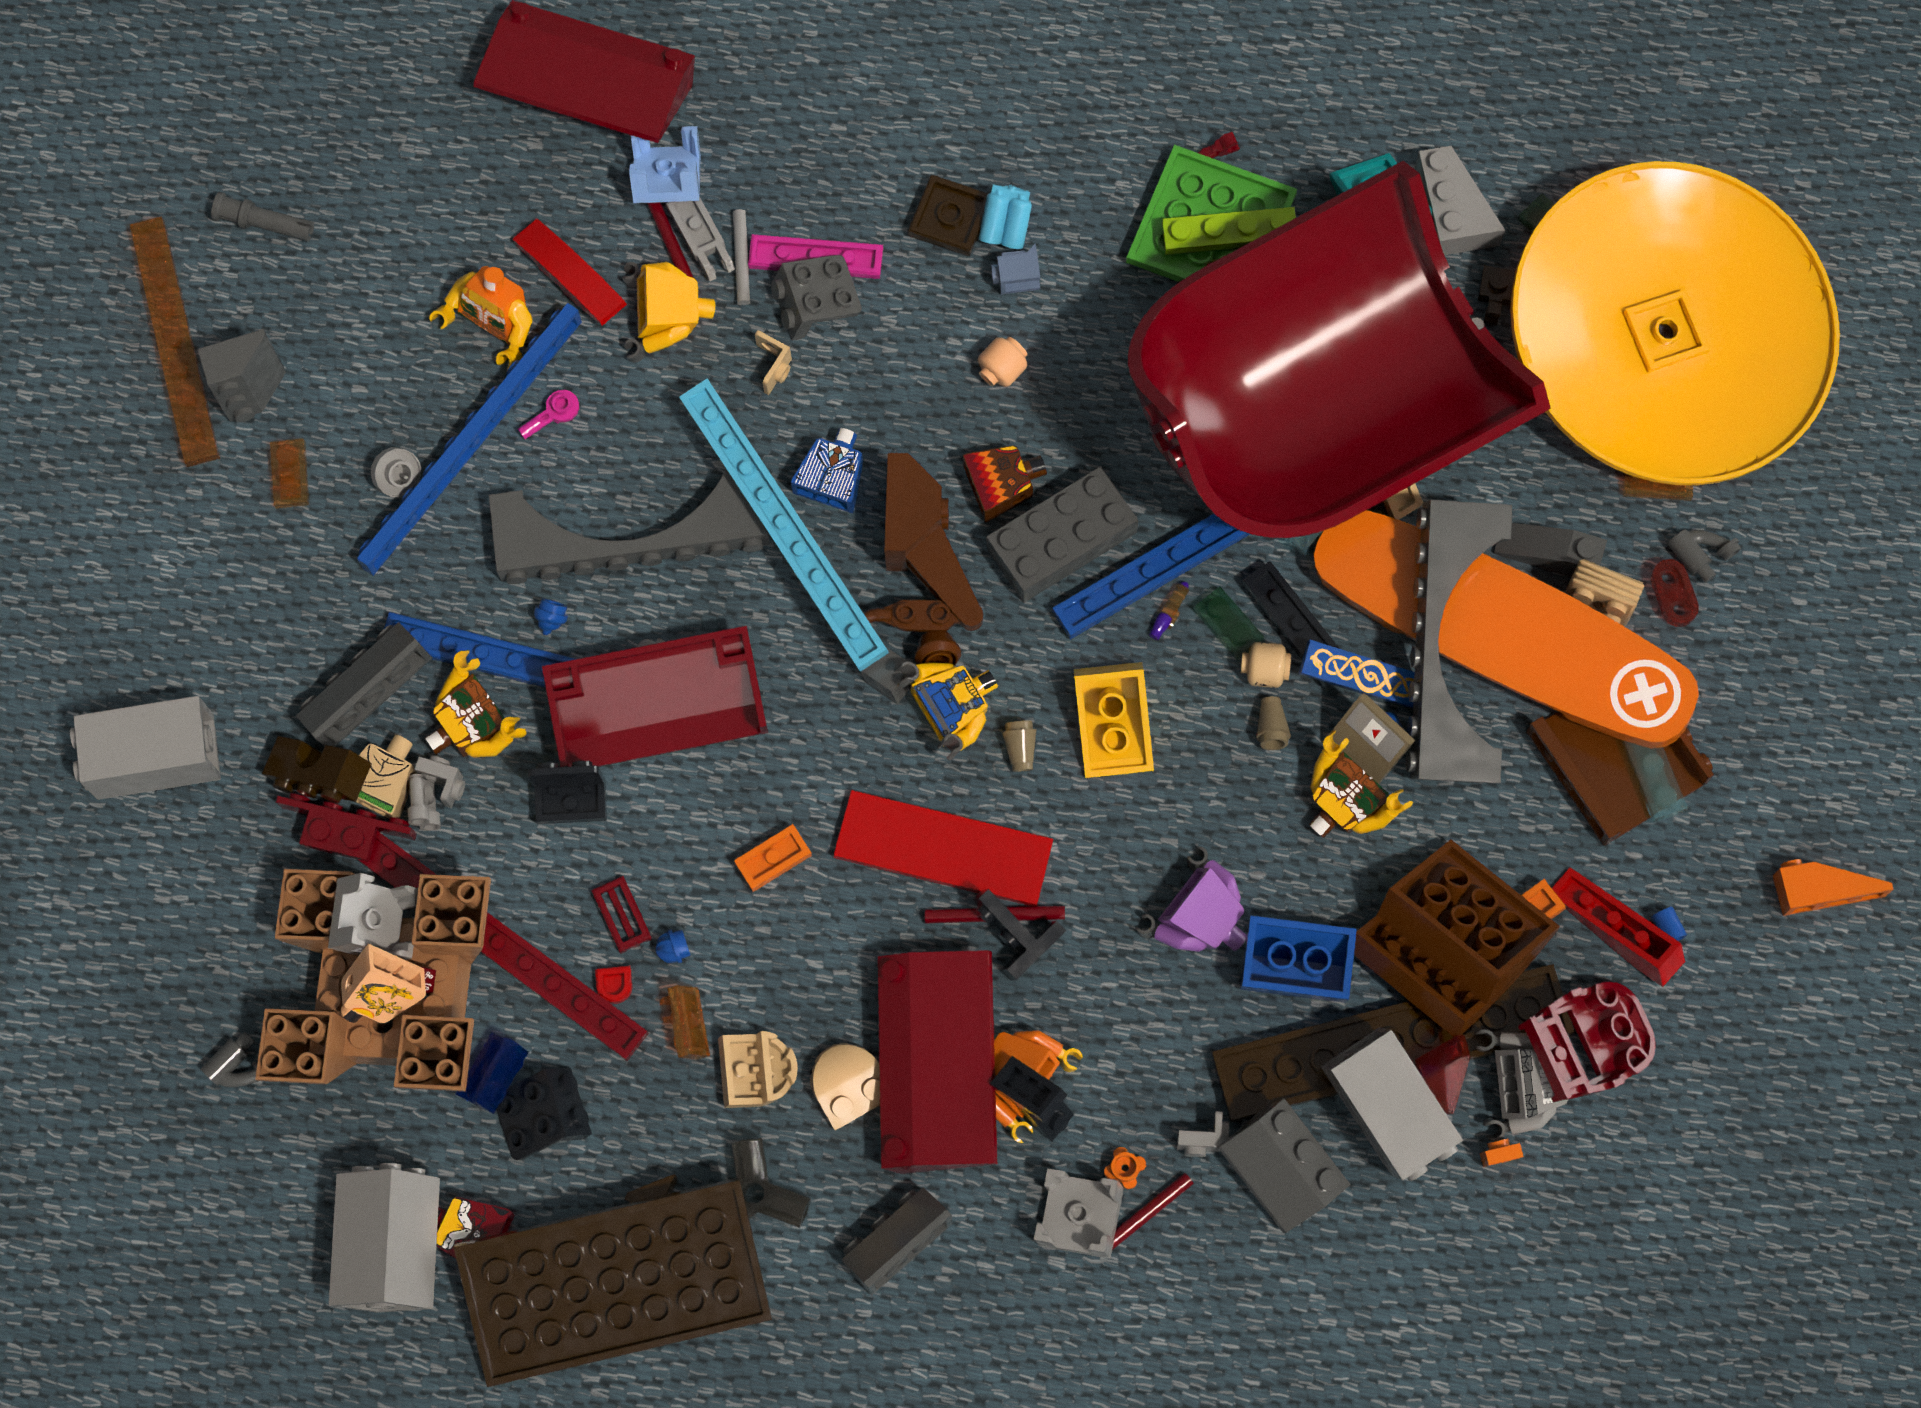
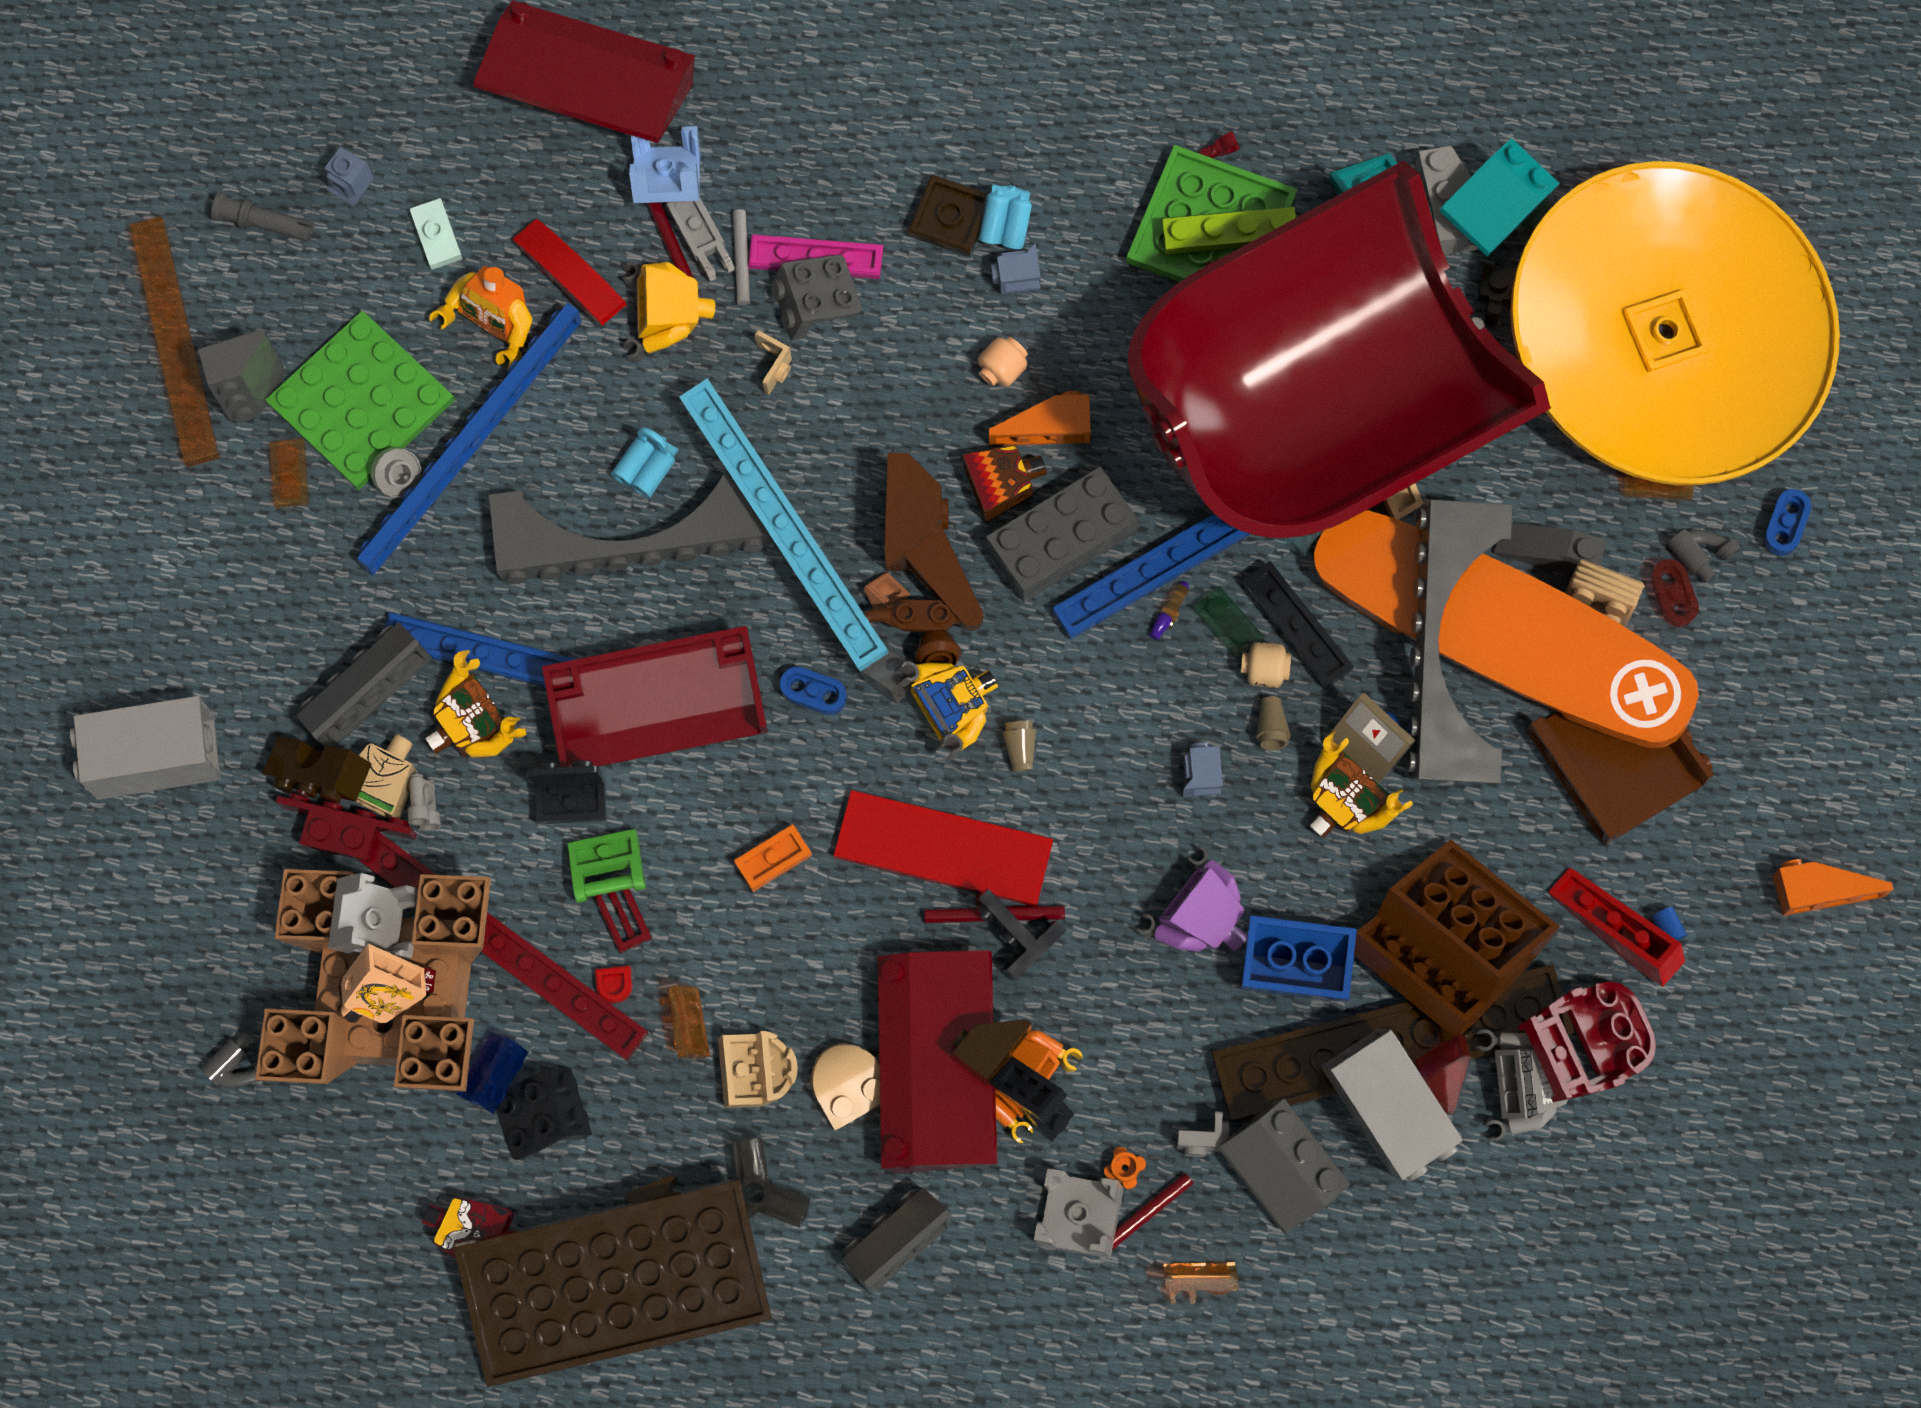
light grey brick [329,1163,440,1313] -> none
light grey bracket [414,756,465,809] -> none
dark pink plate [518,390,579,440] -> none
blue plate [534,598,568,635] -> none
blue plate [655,929,691,964] -> none
blue torso [791,428,863,514] -> none
yellow slope [1074,662,1154,778] -> none
blue tile [1299,640,1415,709] -> none
orange plate [1479,1139,1524,1167] -> none
orange plate [1522,879,1566,919] -> none
clear light blue plate [1619,739,1688,822] -> none
none -> bright green plate [265,310,455,491]
none -> sand blue window [324,147,374,206]
none -> light aqua plate [410,198,462,270]
none -> bright green plate [568,829,646,903]
none -> medium azure piece [611,427,678,499]
none -> blue plate [780,667,847,715]
none -> nougat slope [864,572,911,609]
none -> dark brown slope [952,1019,1032,1086]
none -> orange slope [989,391,1091,446]
none -> clear orange plate [1163,1262,1238,1304]
none -> sand blue window [1182,742,1223,797]
none -> teal slope [1439,138,1560,256]
none -> blue plate [1764,489,1811,556]

